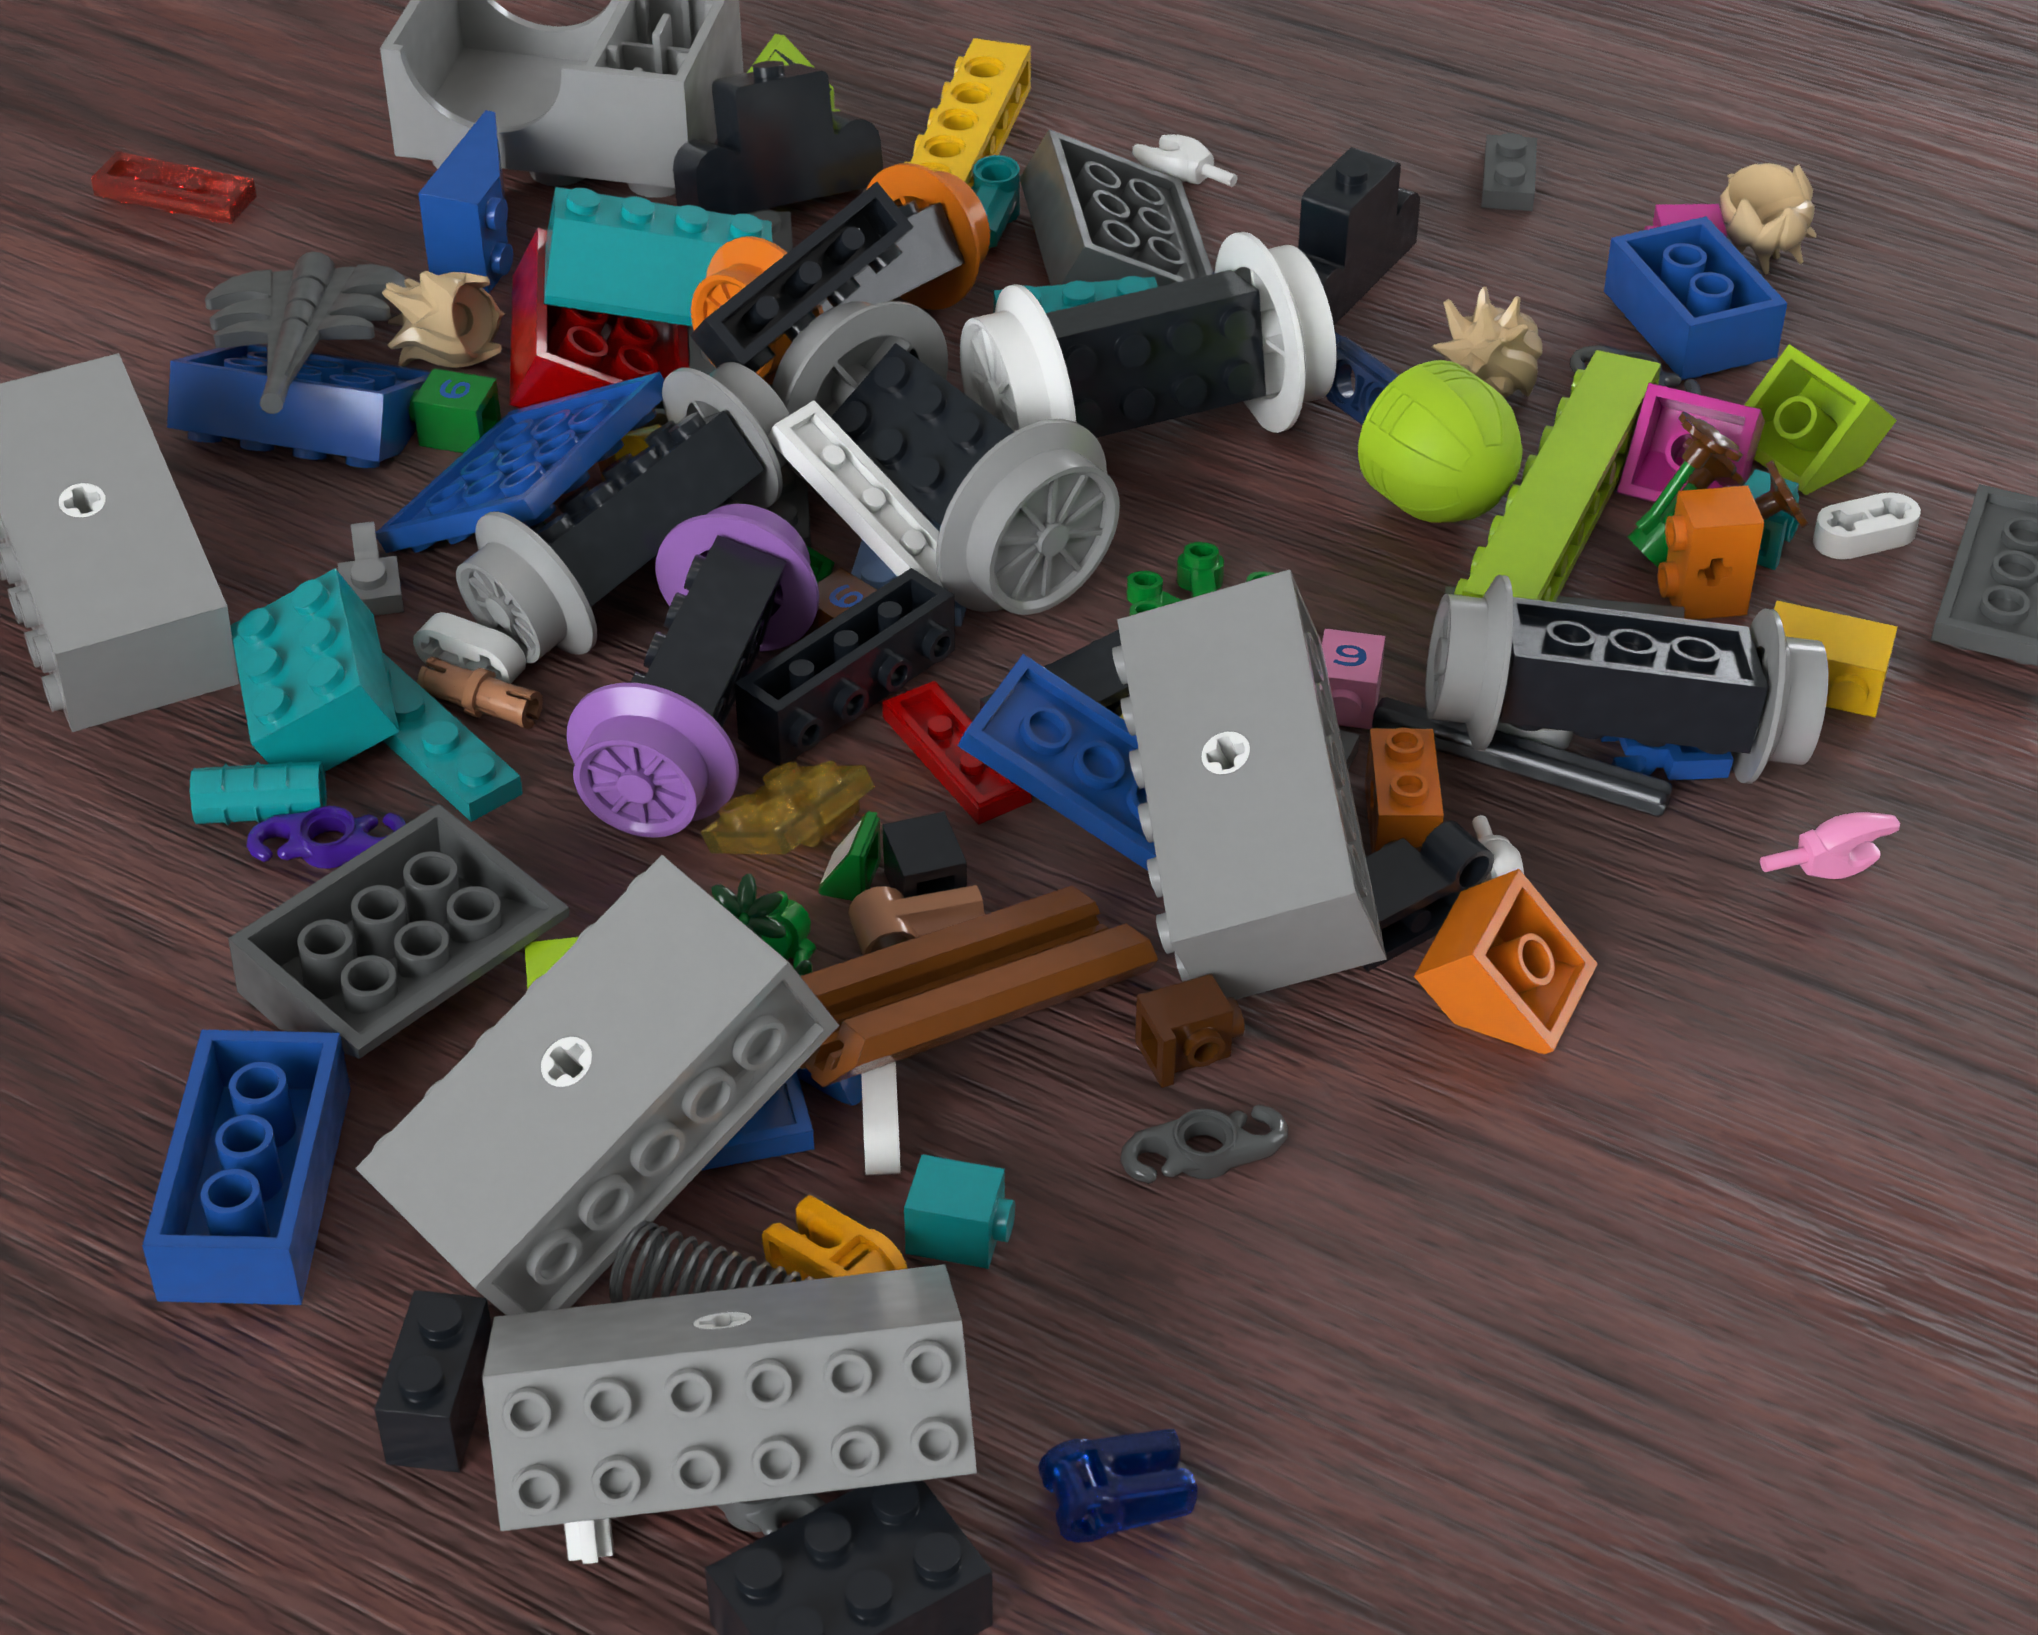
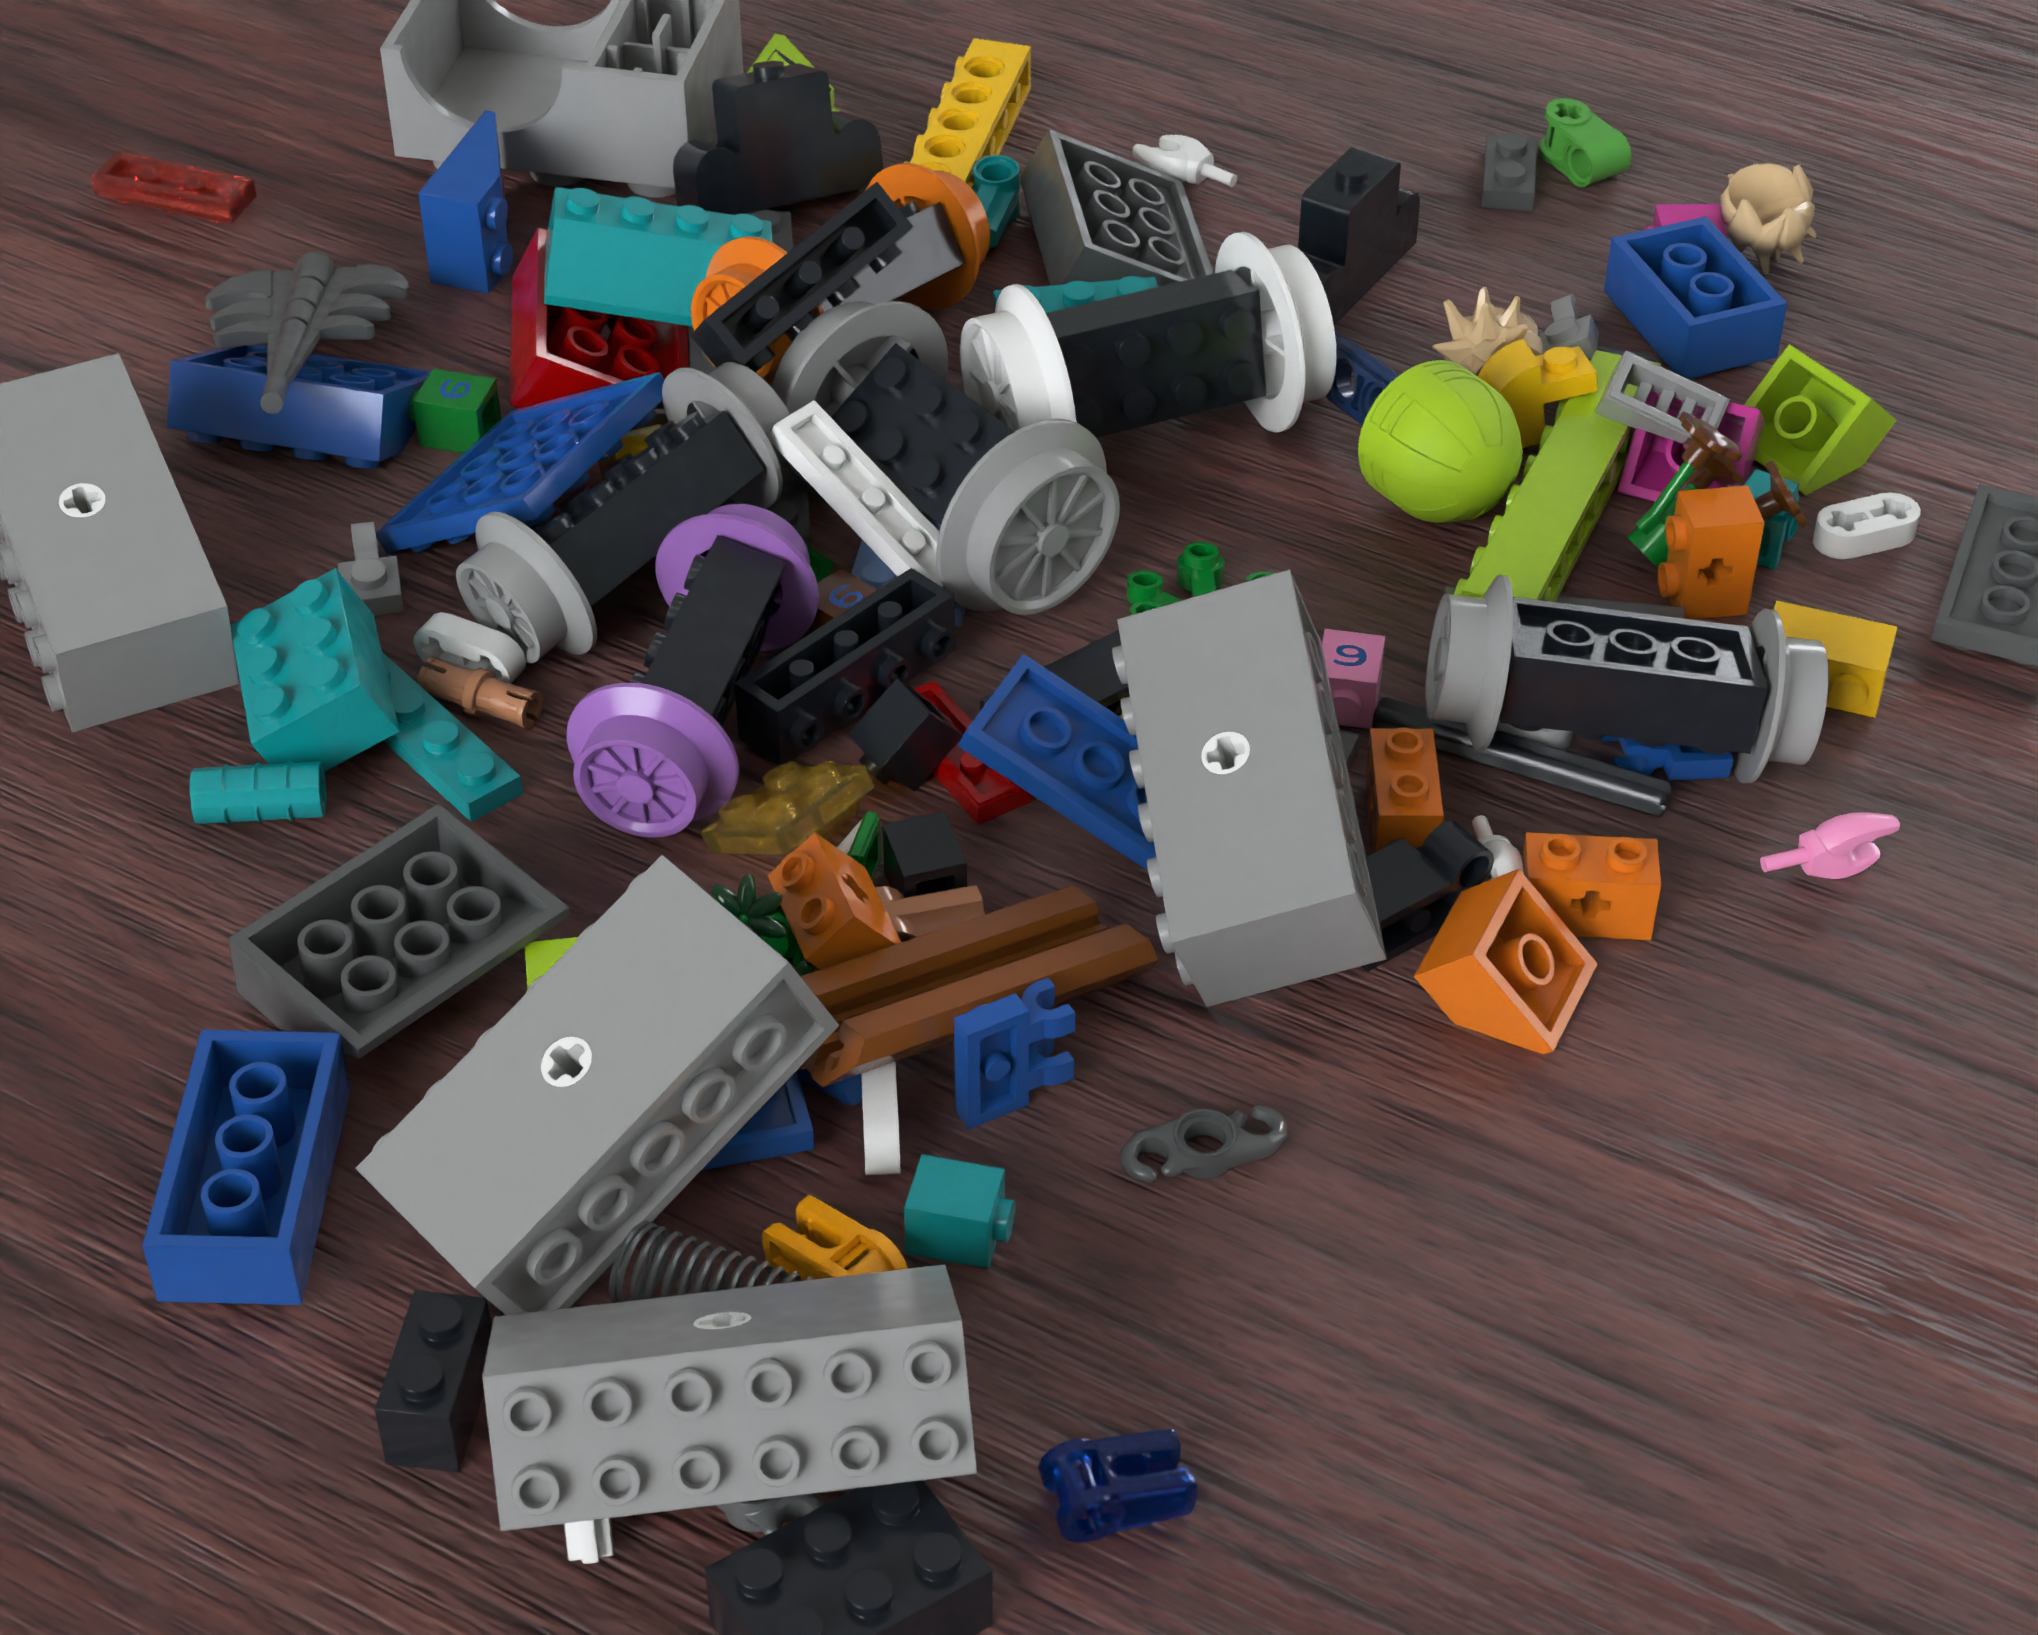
dark purple piece [247,806,406,869] -> none
tan hair [382,271,505,368] -> none
reddish brown brick [1135,974,1245,1088] -> none
none -> orange brick [767,832,901,970]
none -> black brick [848,678,963,792]
none -> blue plate [954,977,1075,1130]
none -> yellow brick [1478,339,1598,448]
none -> orange brick [1522,832,1661,940]
none -> bright green piece [1538,98,1631,187]
none -> light grey plate [1540,294,1599,359]
none -> light grey slope [1595,350,1730,443]

